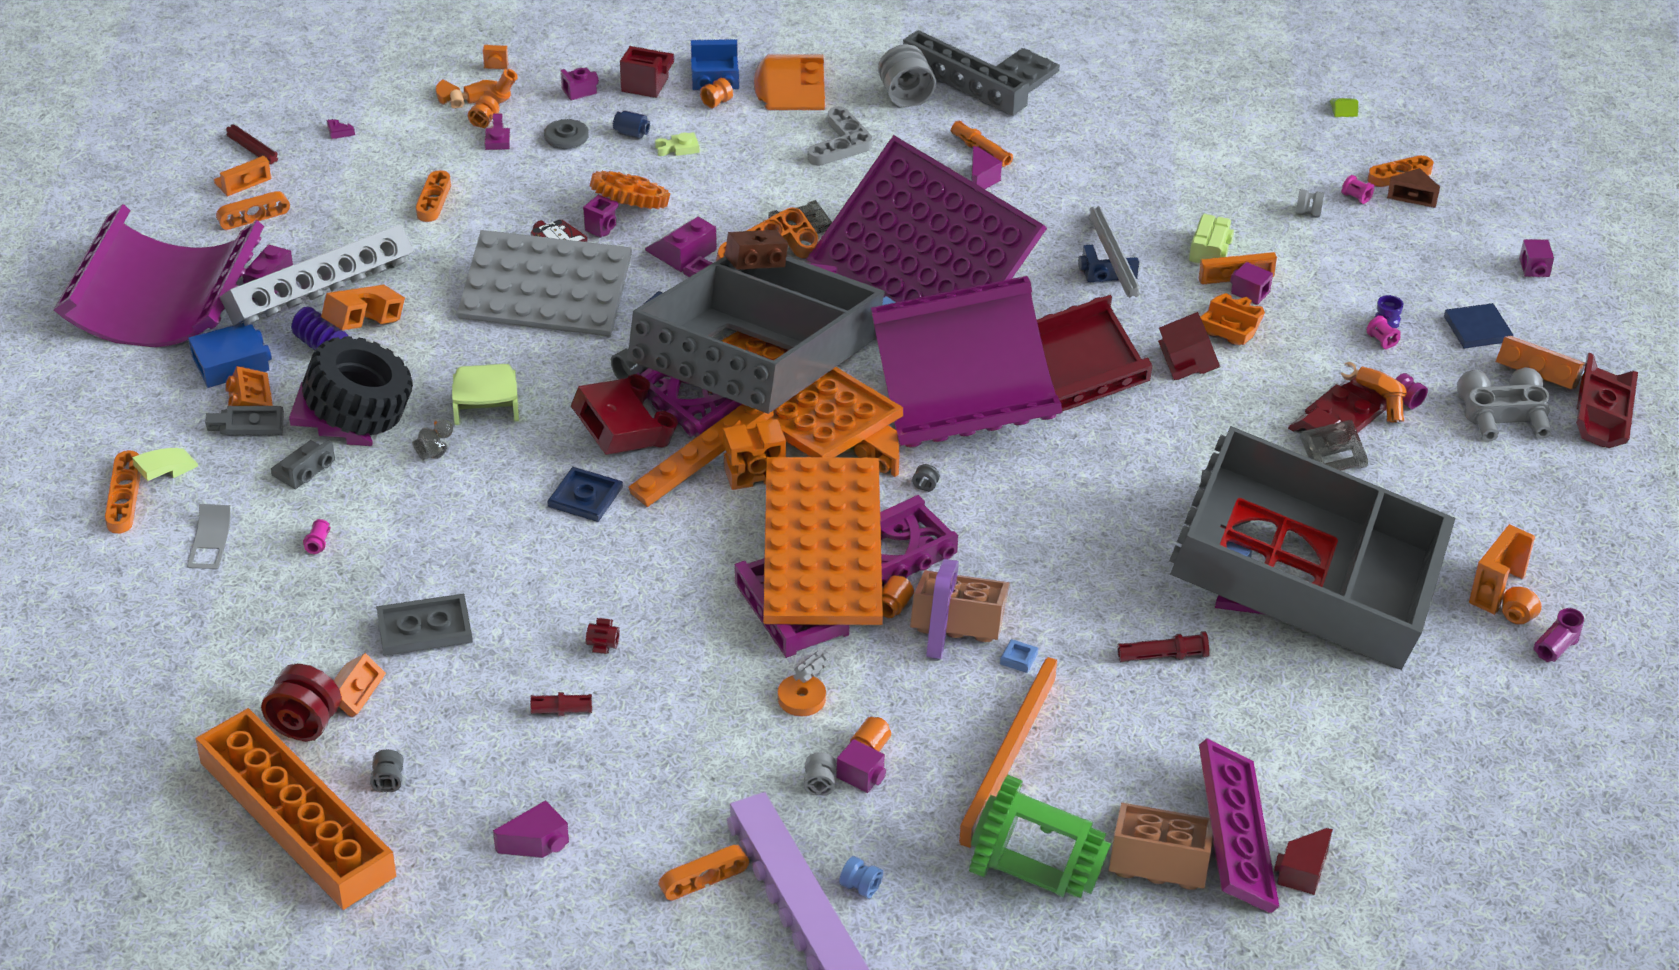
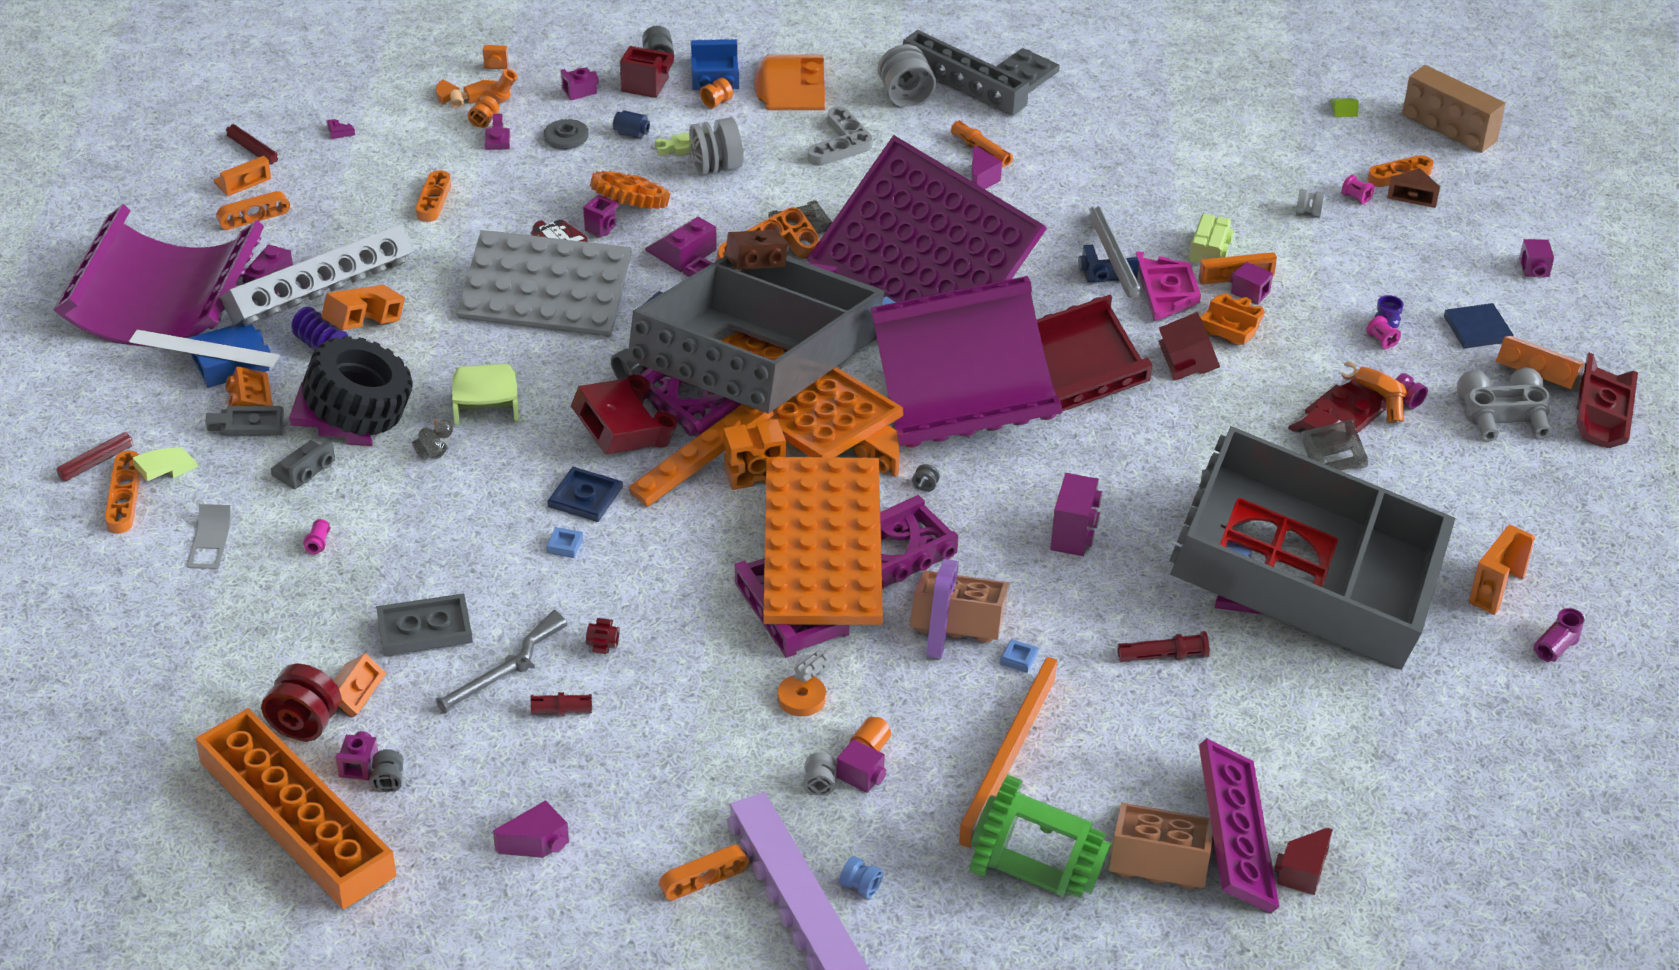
orange brick [882,576,914,618] -> none
orange cone [1502,587,1542,624] -> none
none -> dark red axle [56,432,133,481]
none -> white sticker [129,330,280,367]
none -> magenta brick [336,731,378,780]
none -> flat silver piece [436,610,567,713]
none -> medium blue tile [547,527,583,558]
none -> dark grey wheel [642,26,674,54]
none -> light grey wheel [689,117,743,175]
none -> magenta brick [1050,472,1102,557]
none -> dark pink wing [1135,251,1201,321]
none -> medium nougat brick [1402,65,1506,153]

